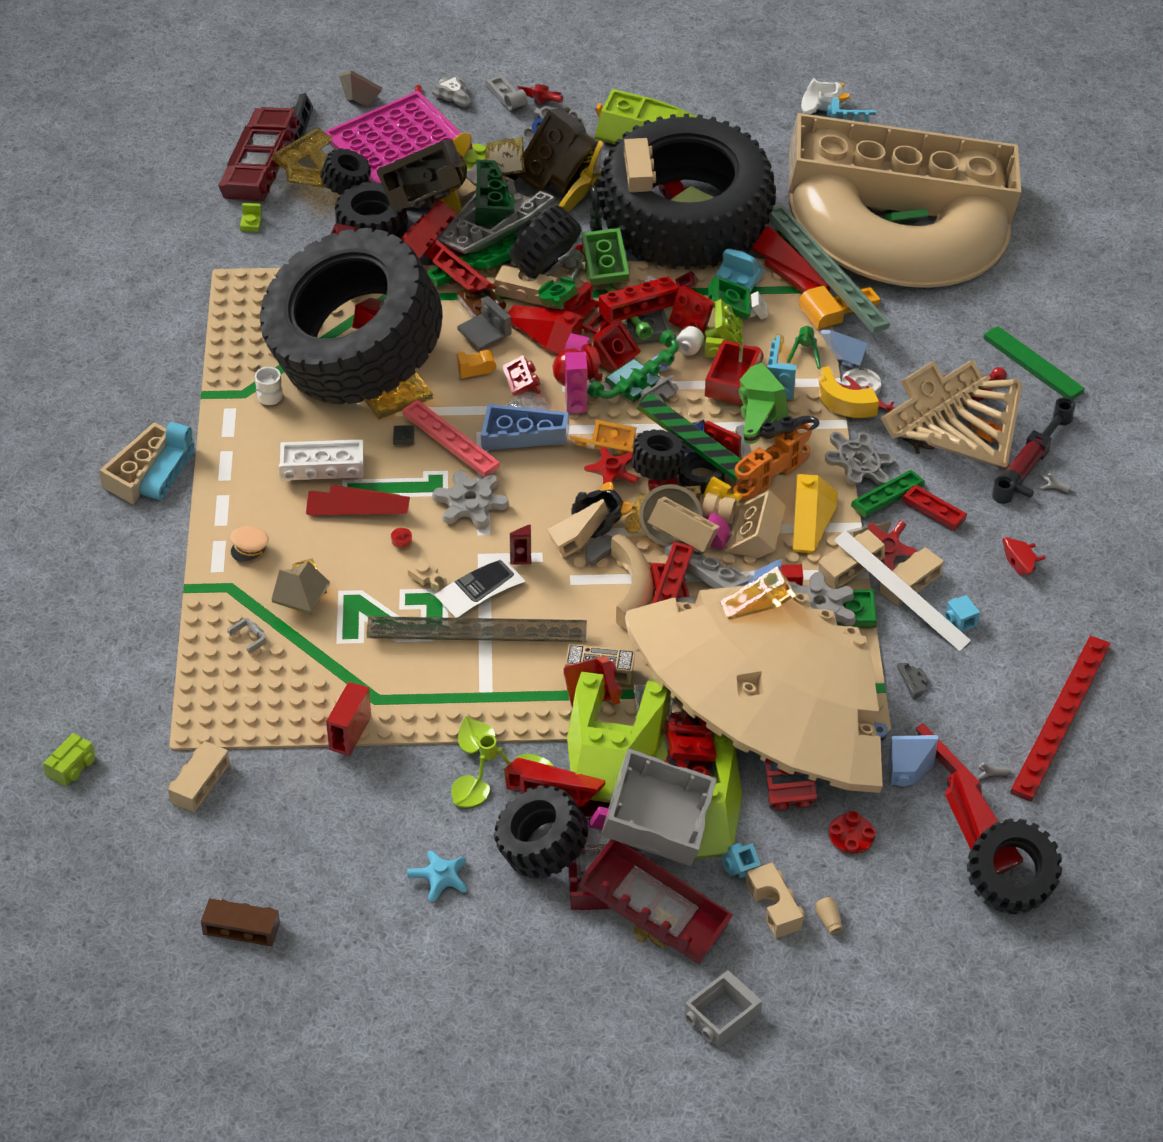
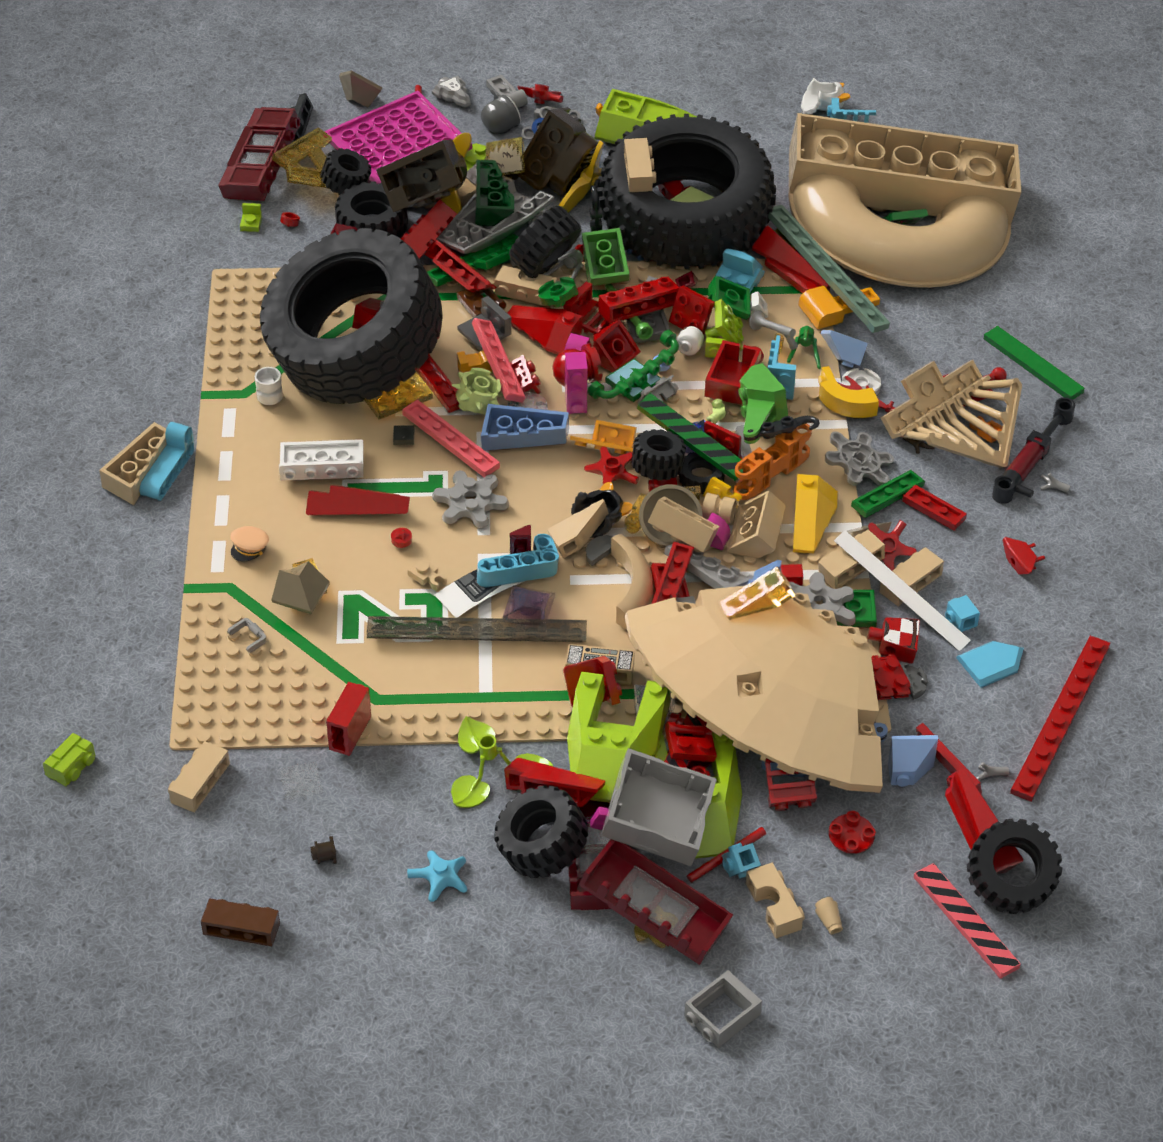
none -> red tile [280,212,300,227]
none -> dark brown brick [310,836,337,864]
none -> red tile [415,353,460,413]
none -> yellowish green brick [452,368,503,415]
none -> coral tile [472,318,526,403]
none -> medium azure beam [477,534,559,587]
none -> dark grey piece [481,90,521,134]
none -> slope [503,585,555,627]
none -> red bar [686,827,766,883]
none -> yellowish green arm [706,399,726,424]
none -> light grey piece [749,310,798,350]
none -> torso [867,617,920,664]
none -> red plate [871,654,911,700]
none -> coral tile [914,863,1021,979]
none -> medium azure tile [957,641,1024,688]

